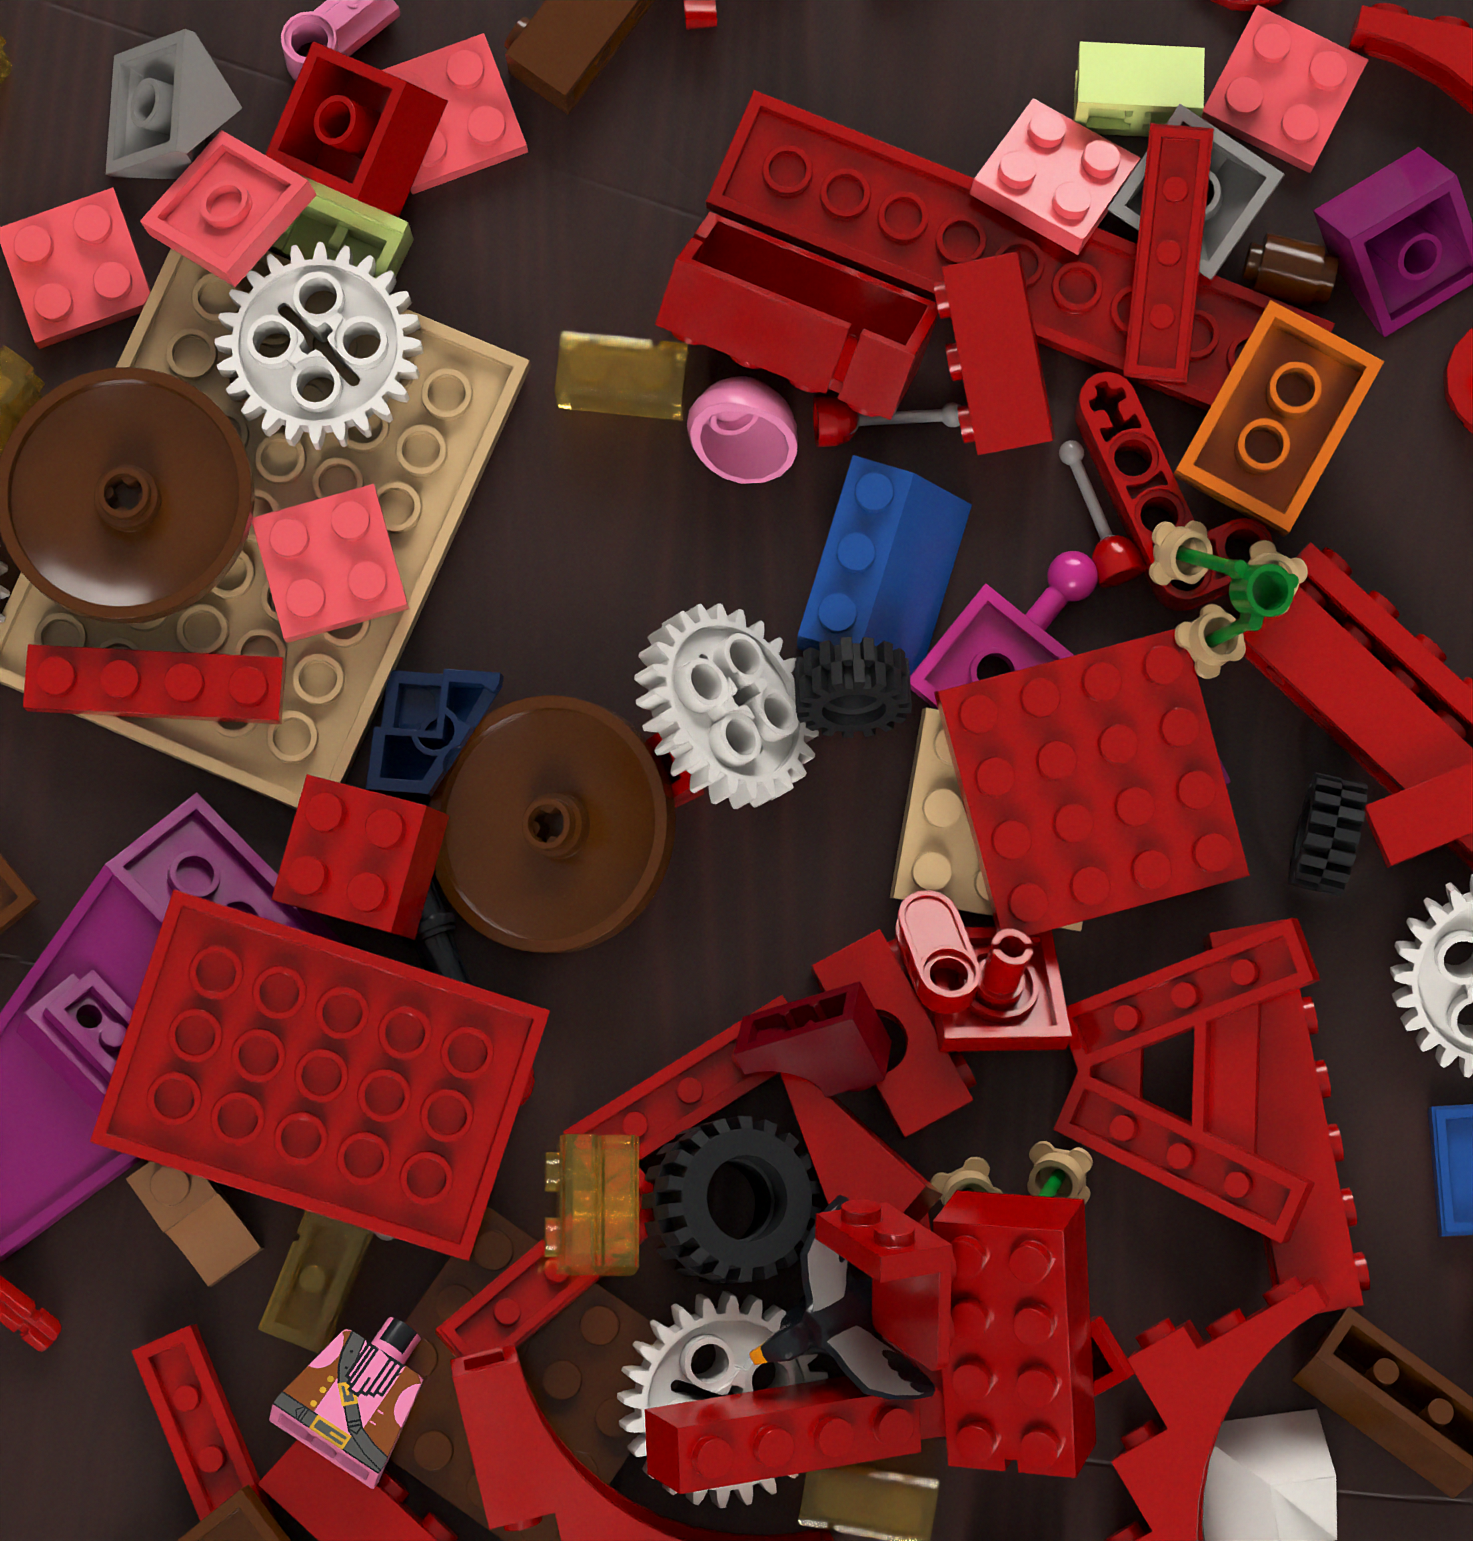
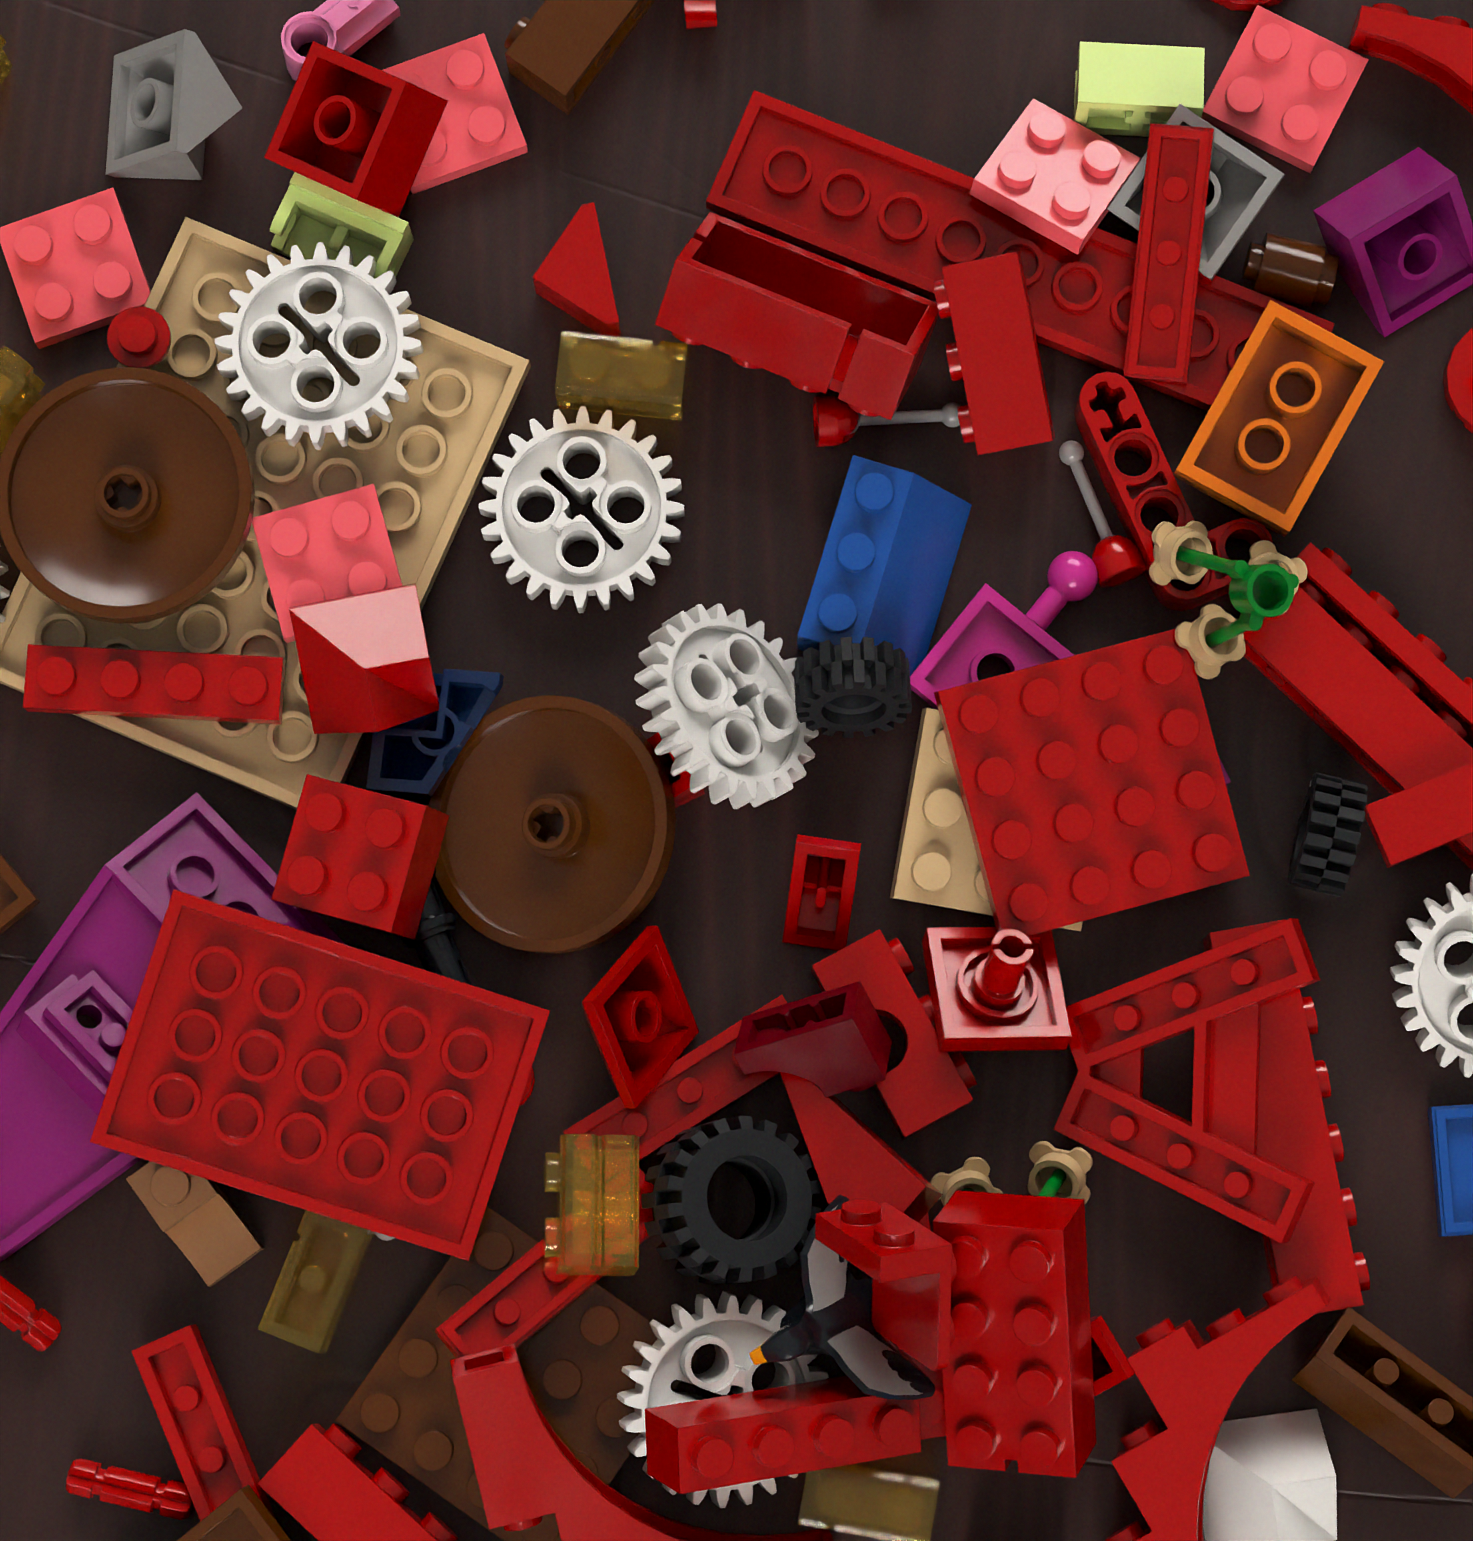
coral plate [140,130,317,287] -> none
torso [269,1317,423,1489] -> none
bright pink hat [687,376,798,484] -> none
piece [894,890,981,1014] -> none
none -> red axle [66,1458,193,1520]
none -> red plate [107,306,171,369]
none -> red slope [289,583,439,734]
none -> white gear [479,406,685,613]
none -> red slope [533,202,621,341]
none -> red slope [582,926,699,1109]
none -> red slope [782,834,861,950]

